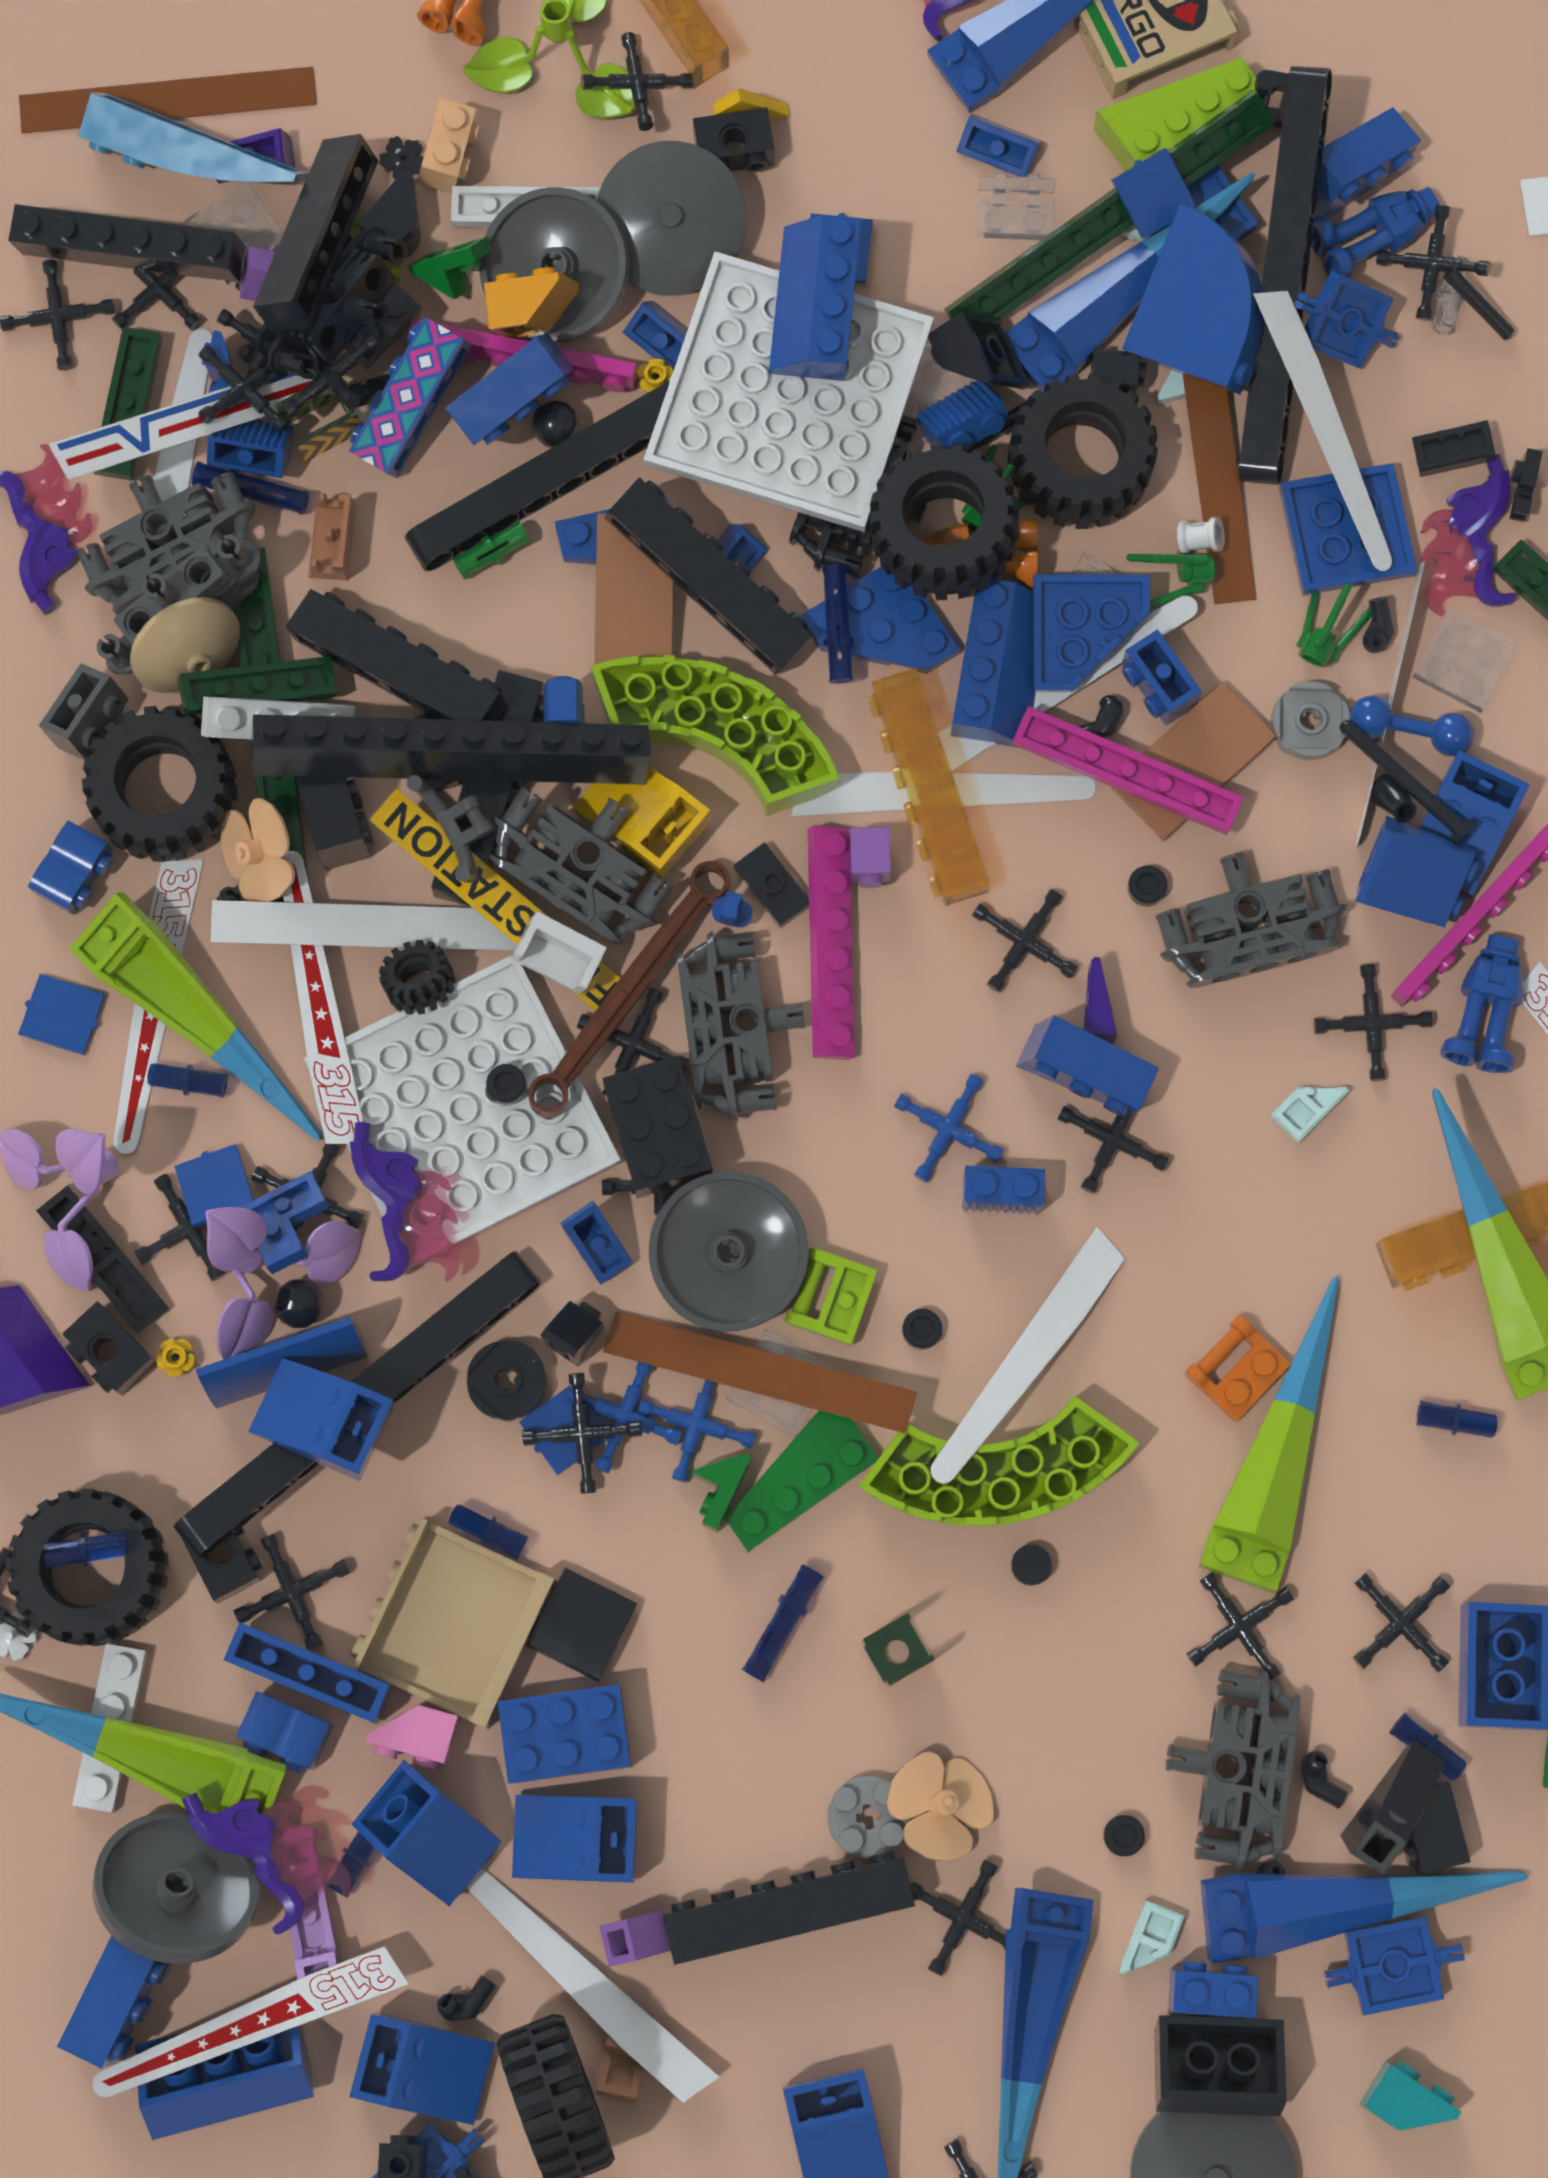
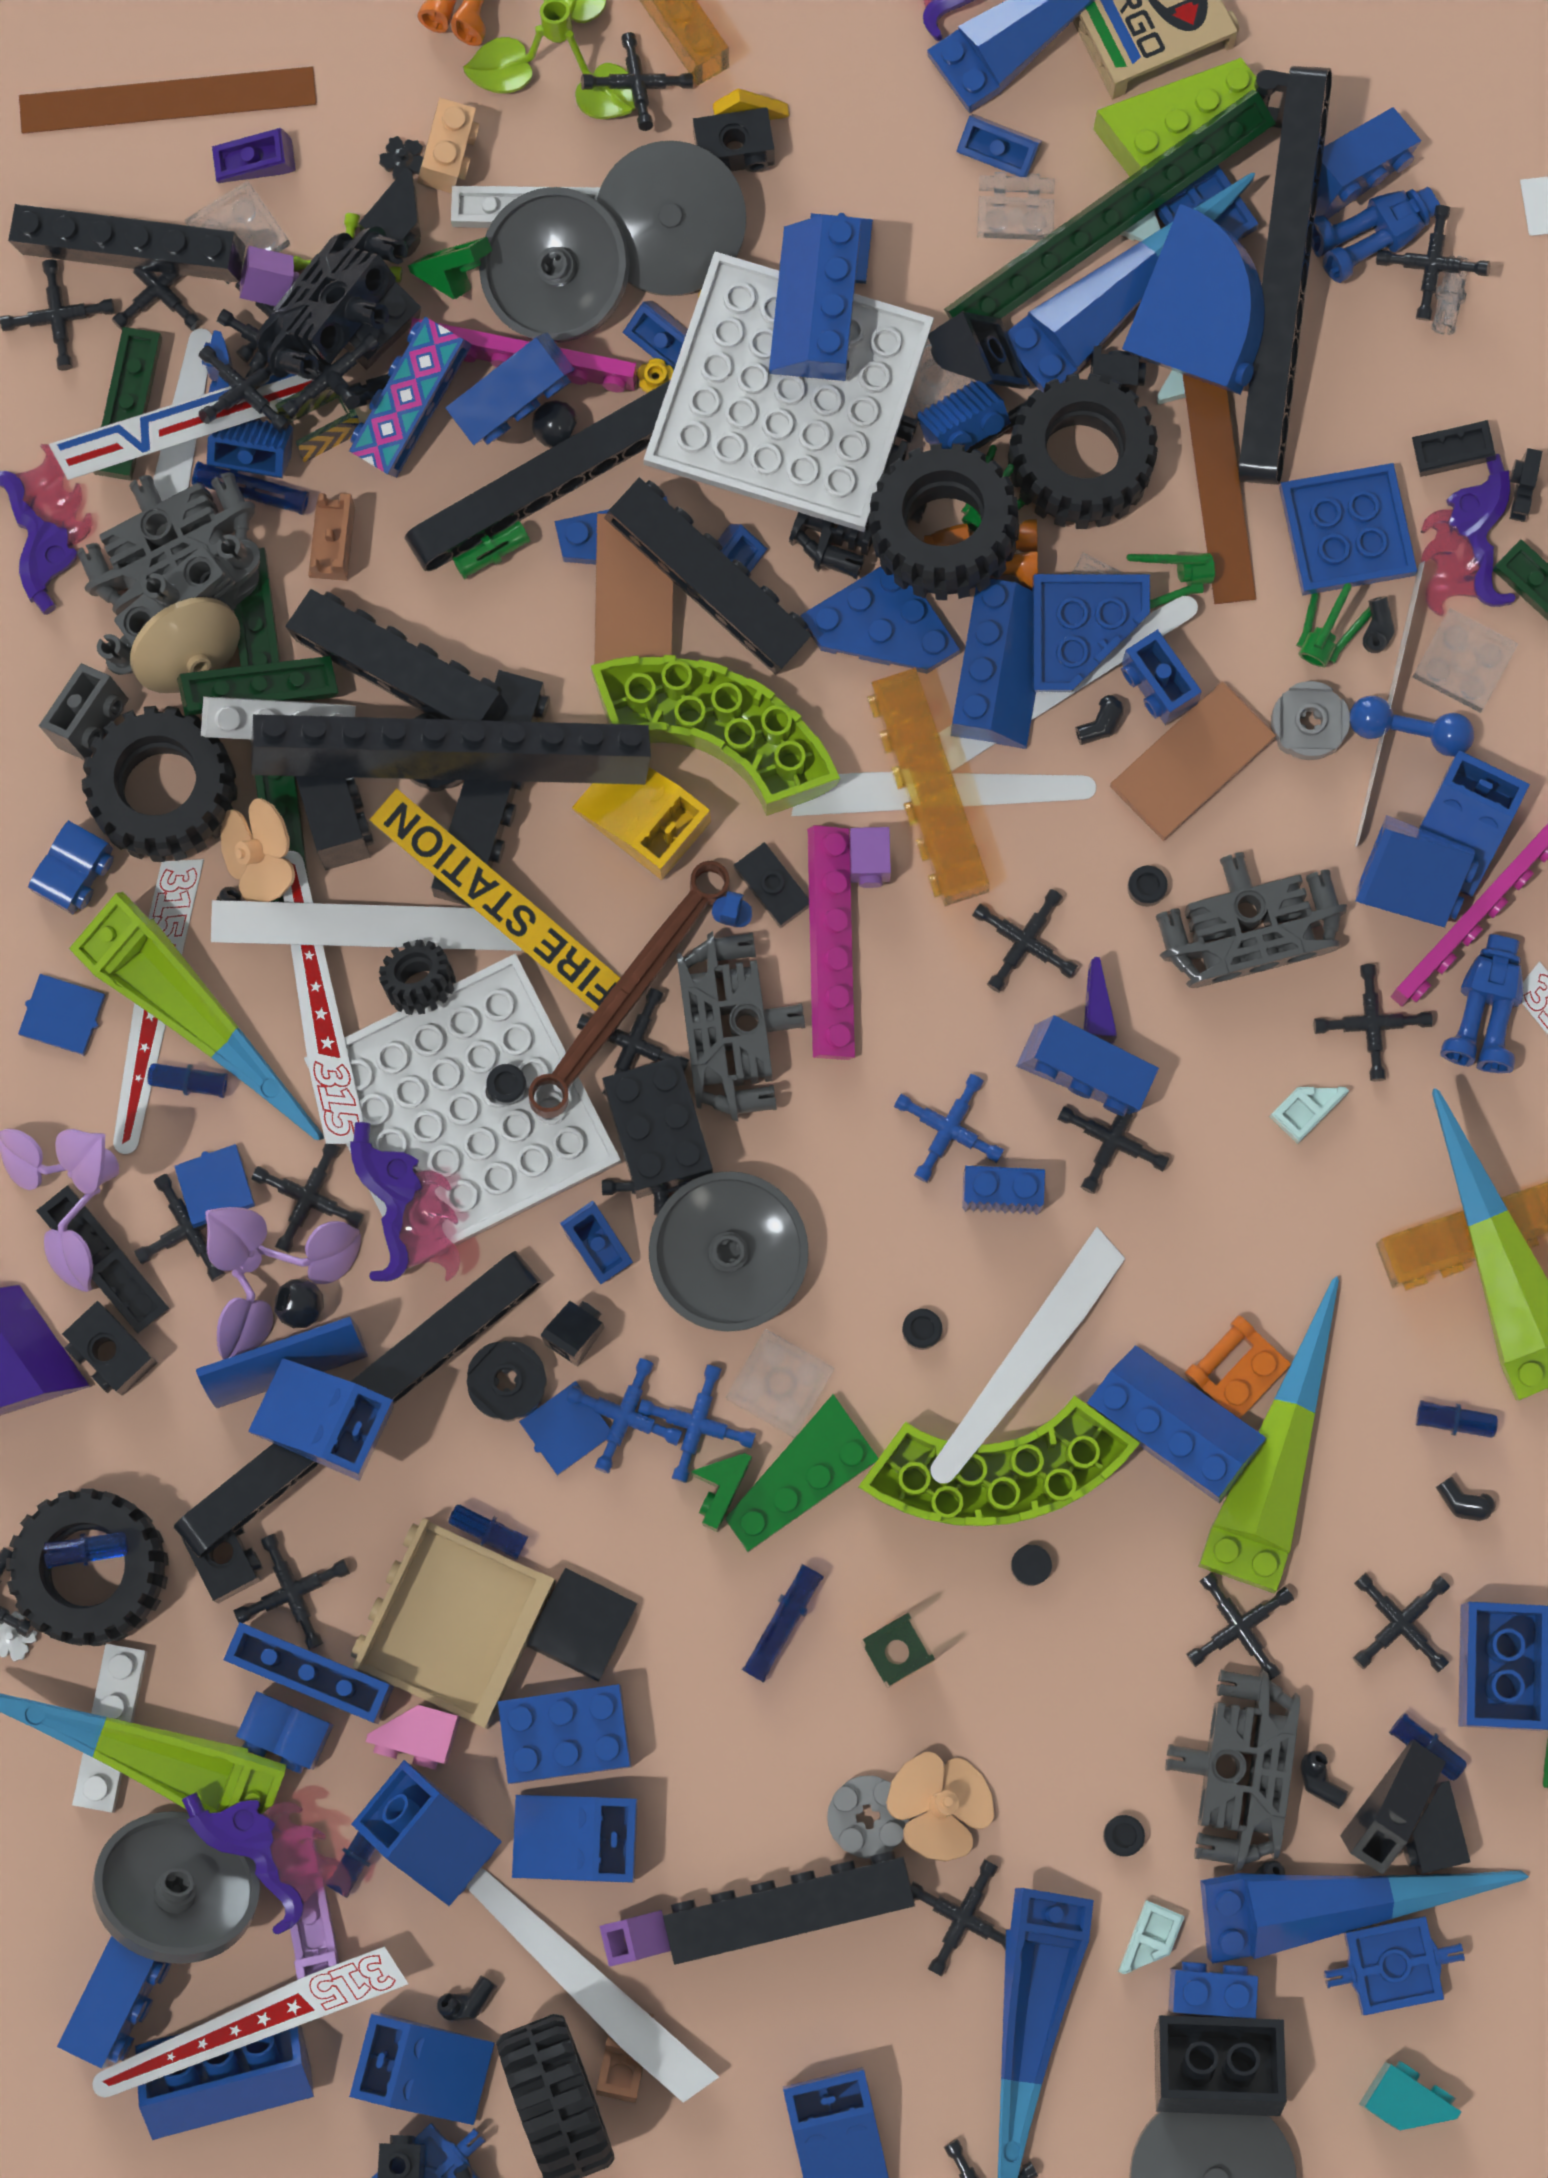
dark azure slope [78,93,308,182] -> none
yellow plate [156,1338,196,1377] -> none
blue plate [240,1171,329,1274] -> none
black brick [253,134,379,333] -> none
dark grey piece [407,775,495,883] -> none
light orange slope [484,267,579,339] -> none
dark grey piece [489,786,674,945] -> none
white panel [510,911,607,995] -> none
black piece [522,1373,643,1494] -> none
blue brick [544,676,585,723] -> none
dark orange sticker [603,1311,917,1433] -> none
lime plate [784,1248,878,1346] -> none
clear blue pin [822,564,855,684] -> none
dark pink plate [1012,706,1244,835] -> none
blue piece [1111,148,1197,239] -> none
white bush [1177,517,1225,555] -> none
white sticker [1253,291,1392,571] -> none
blue plate [1295,270,1399,369] -> none
black bar [1339,720,1477,846] -> none
black cone [1371,774,1417,822] -> none
black piece [1443,267,1515,340] -> none
none -> blue slope [1087,1345,1267,1504]
none -> black arm [1435,1477,1496,1521]

